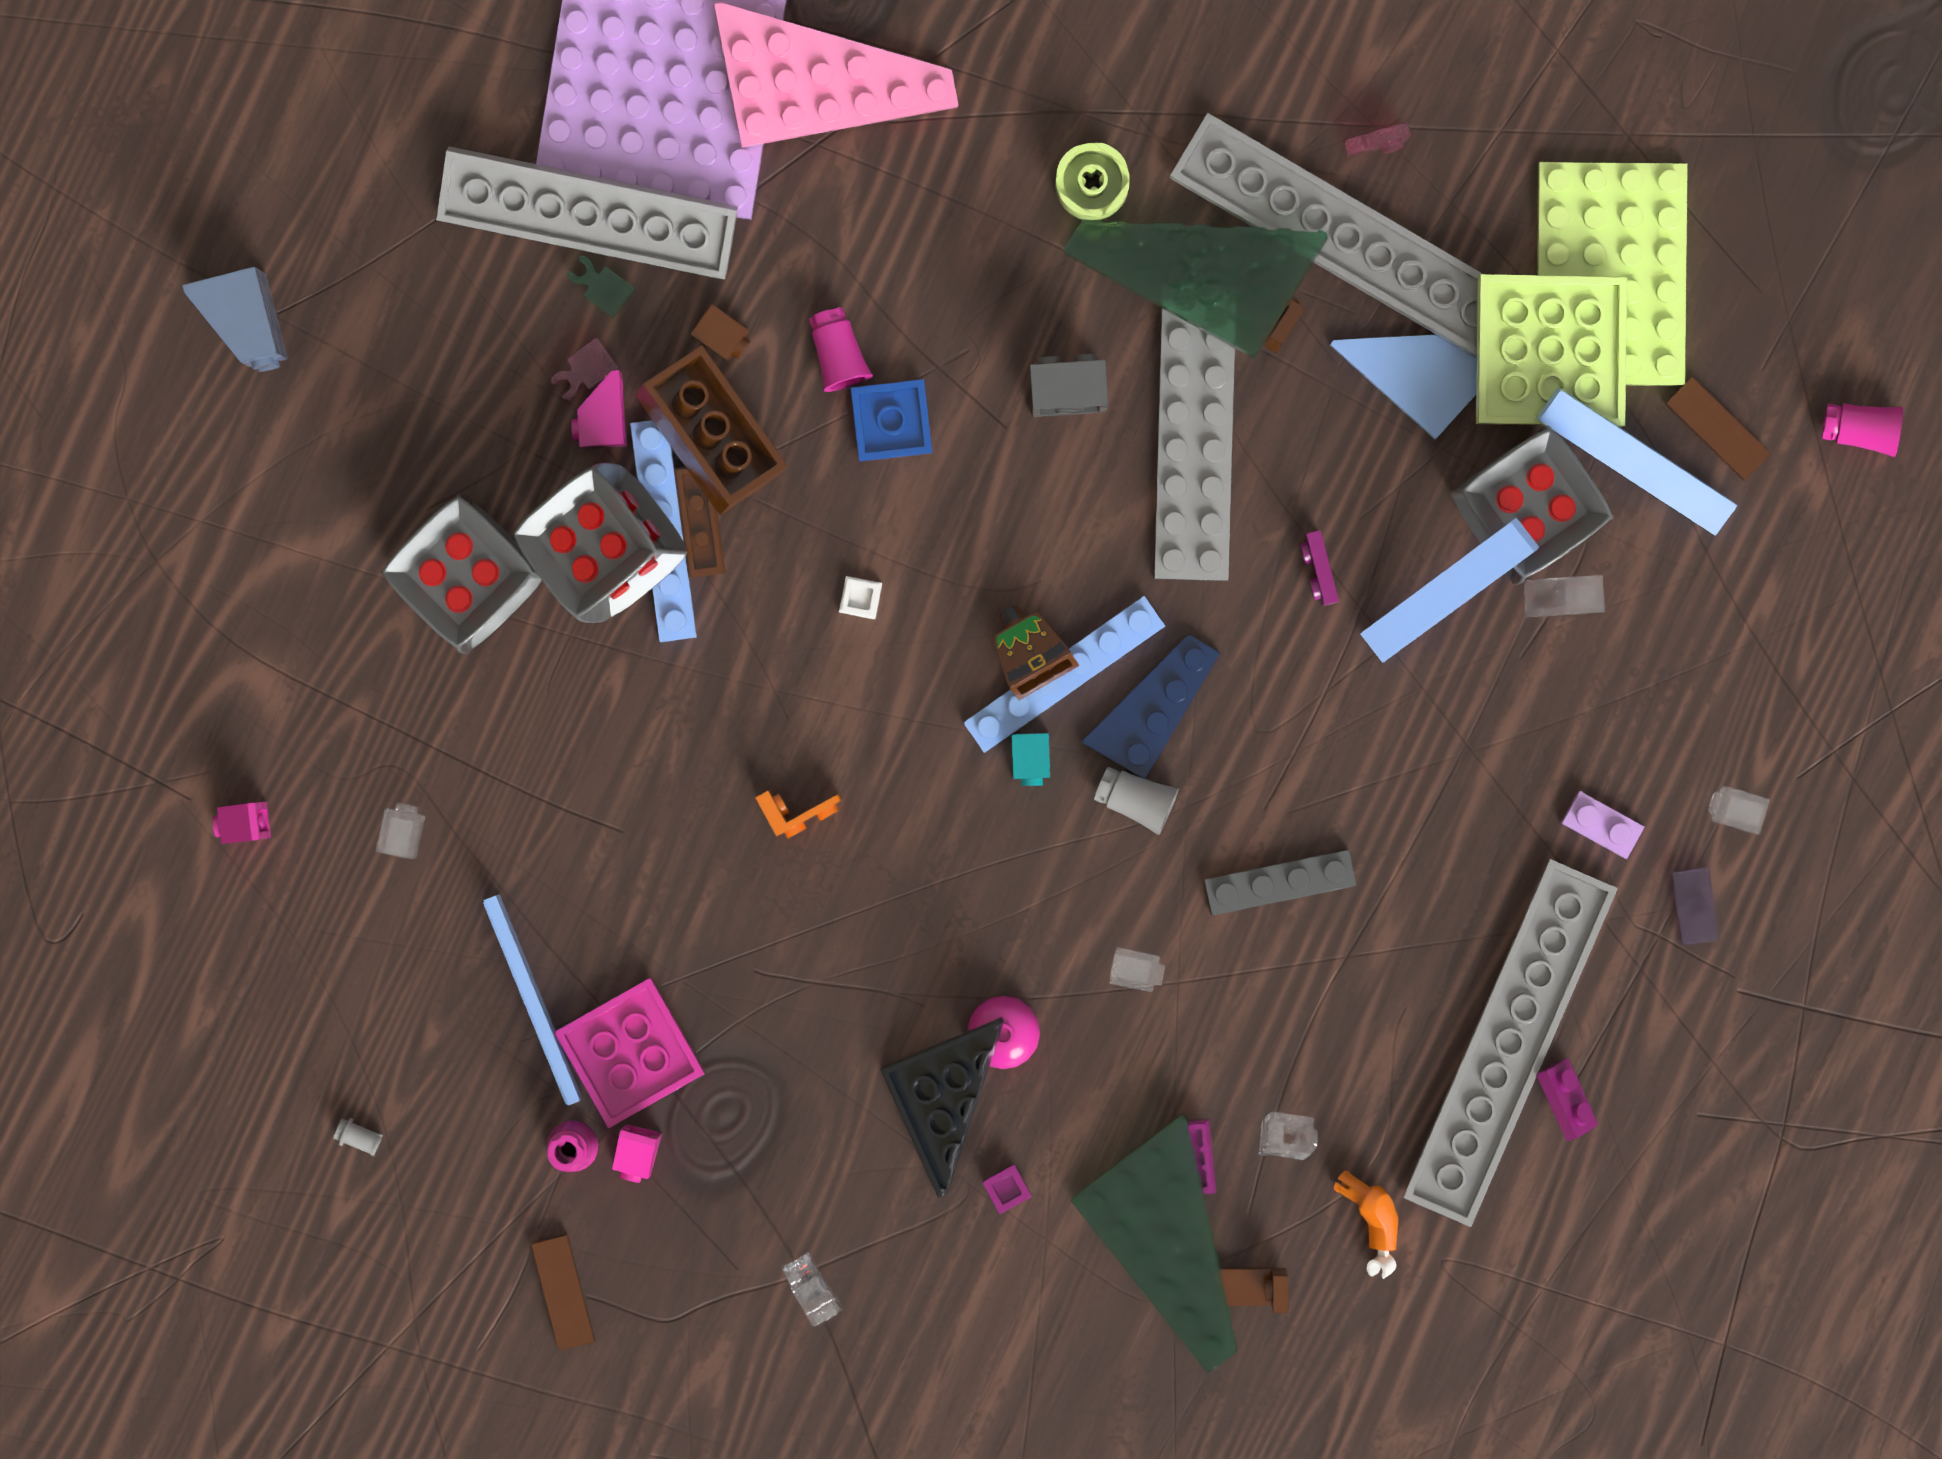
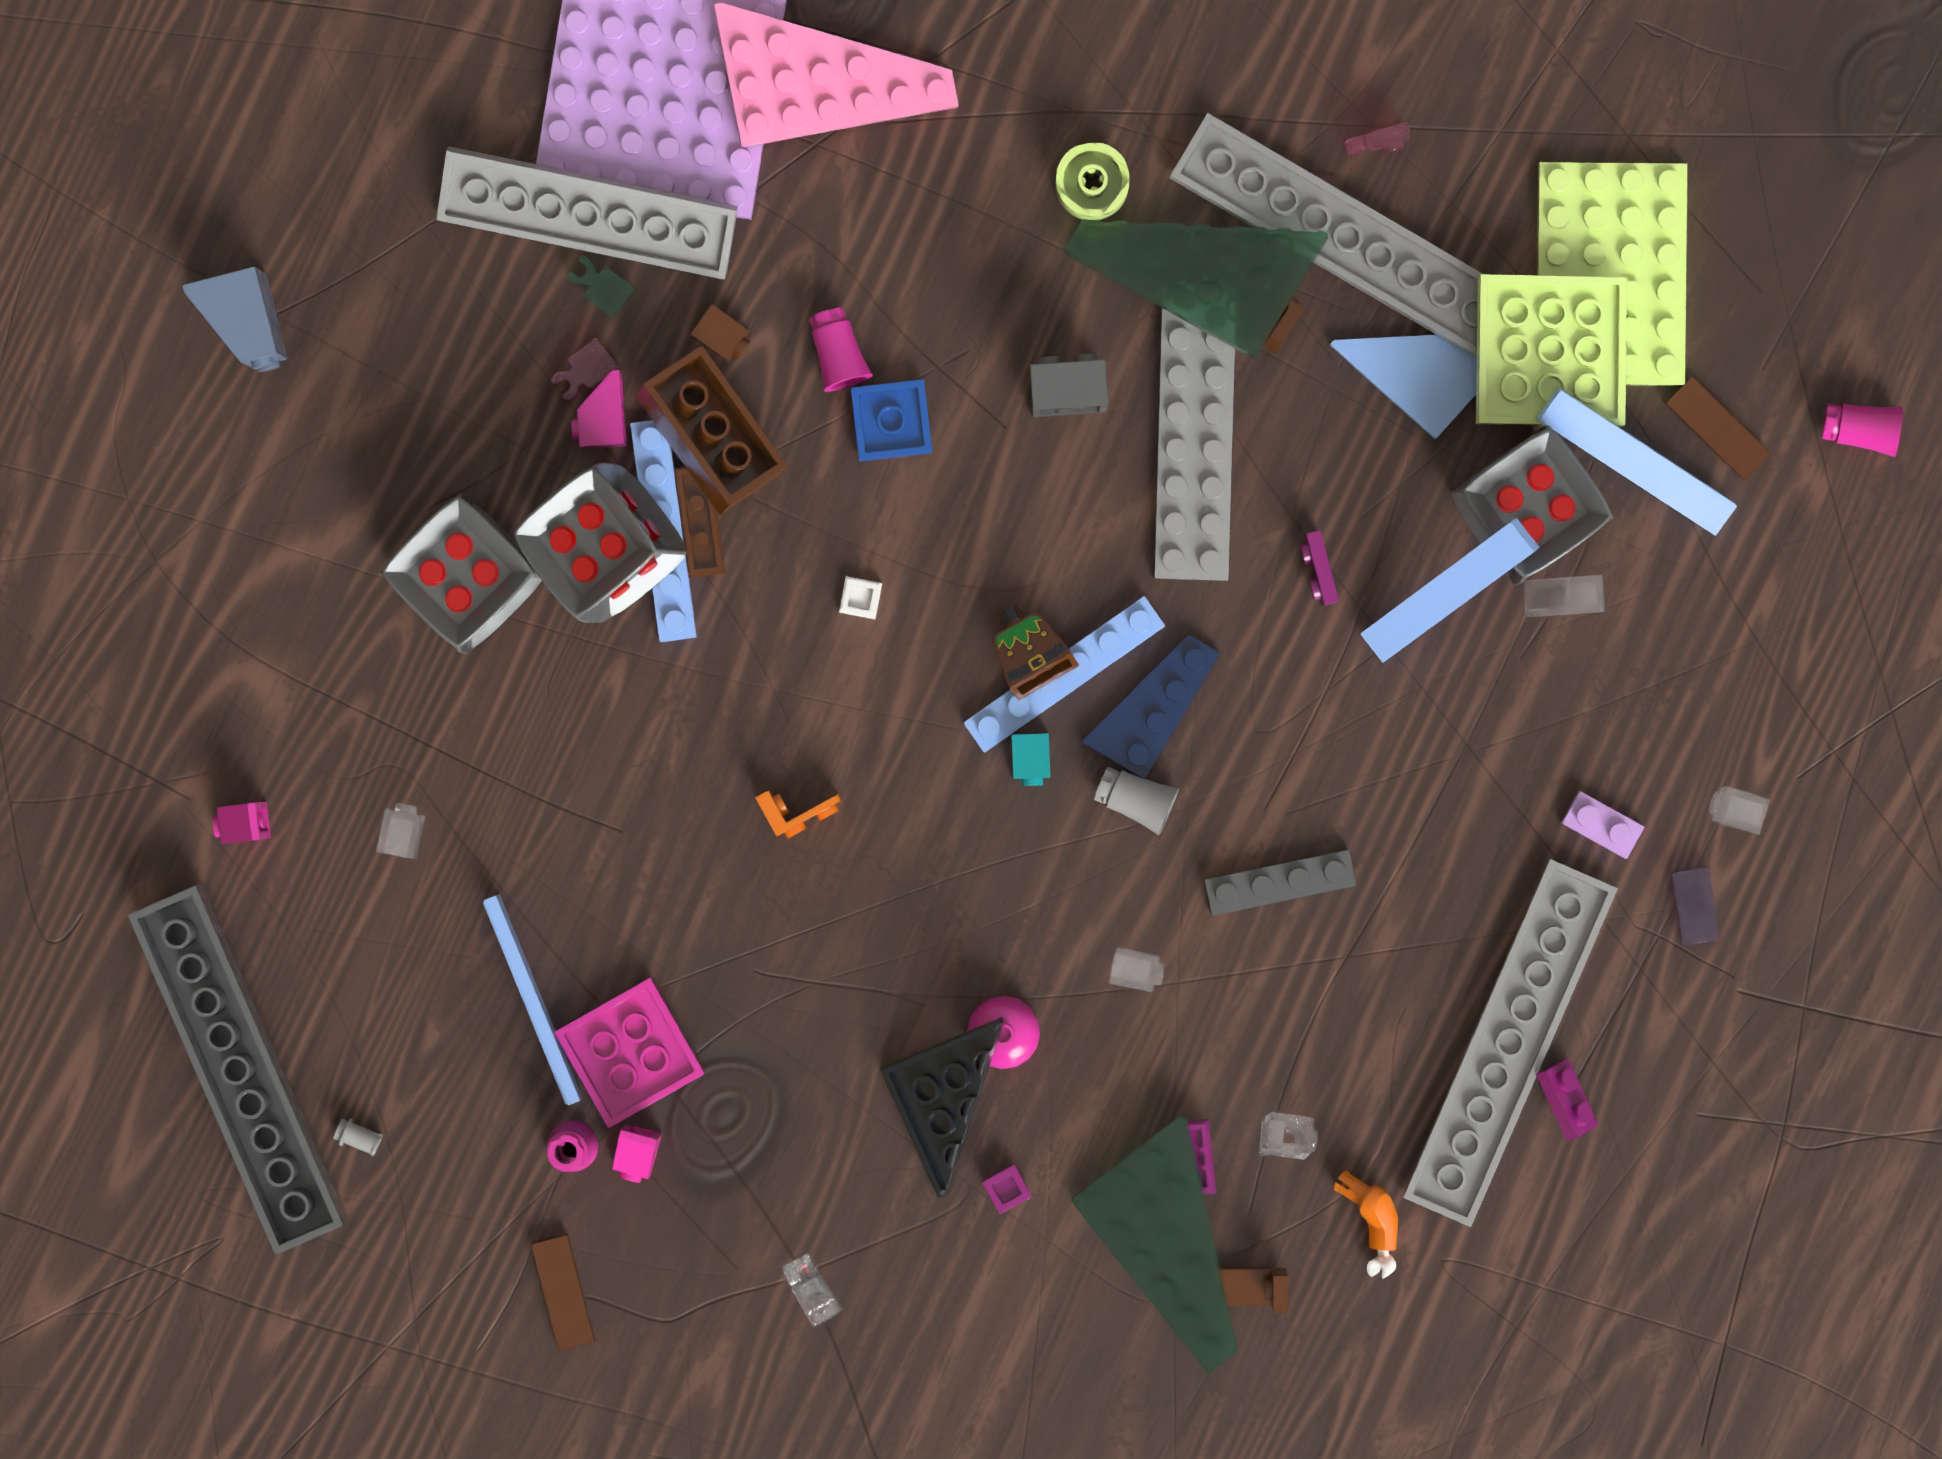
none -> dark grey brick [128,884,349,1255]

